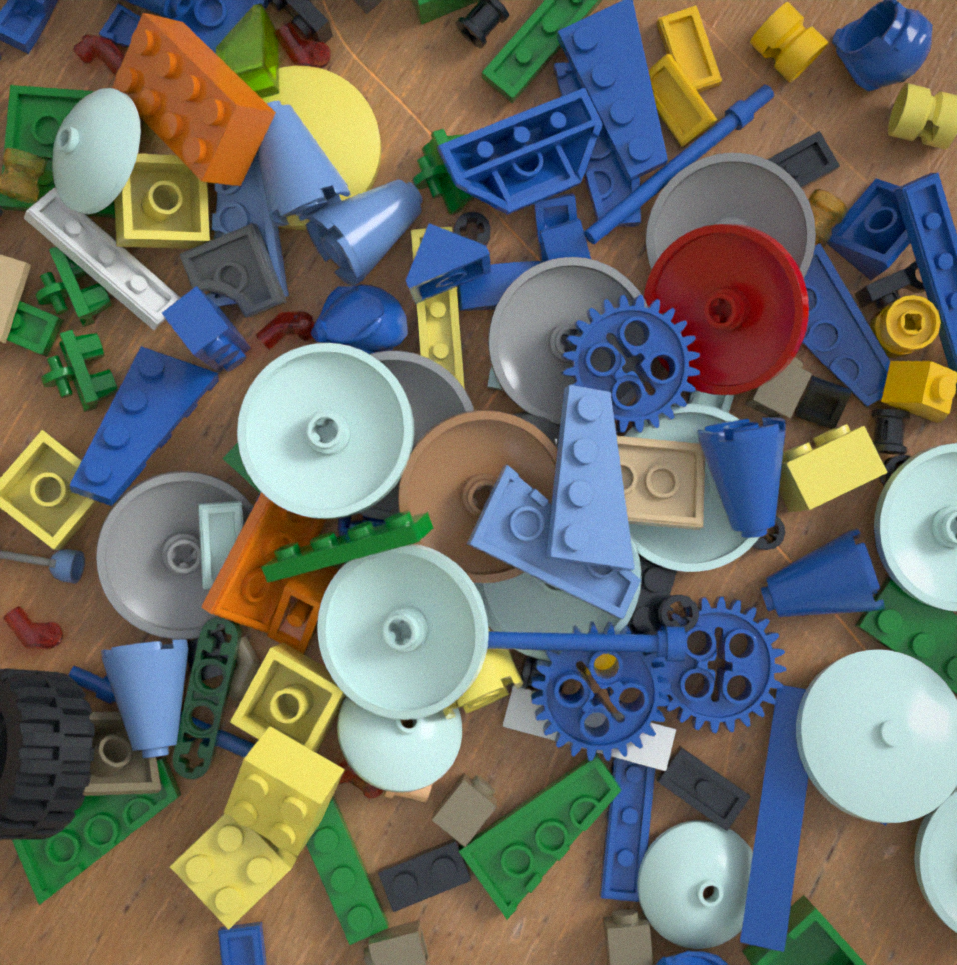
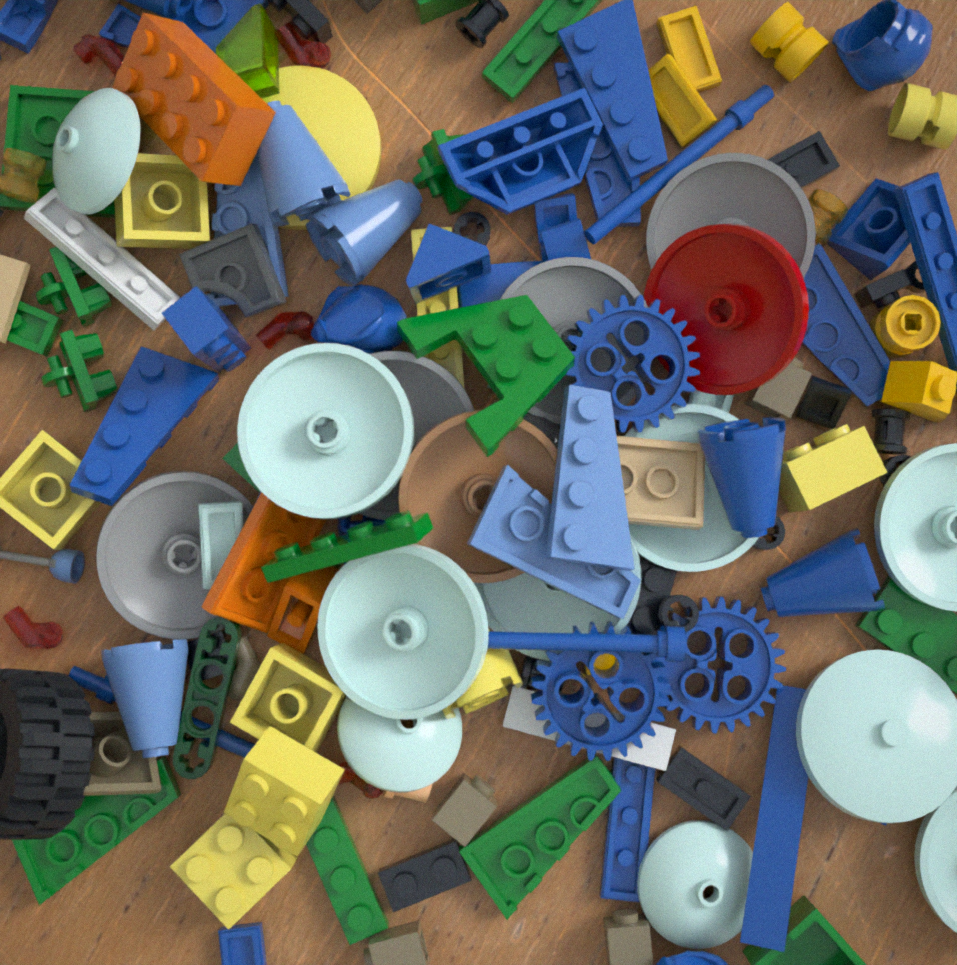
none -> green wing [397,295,575,457]

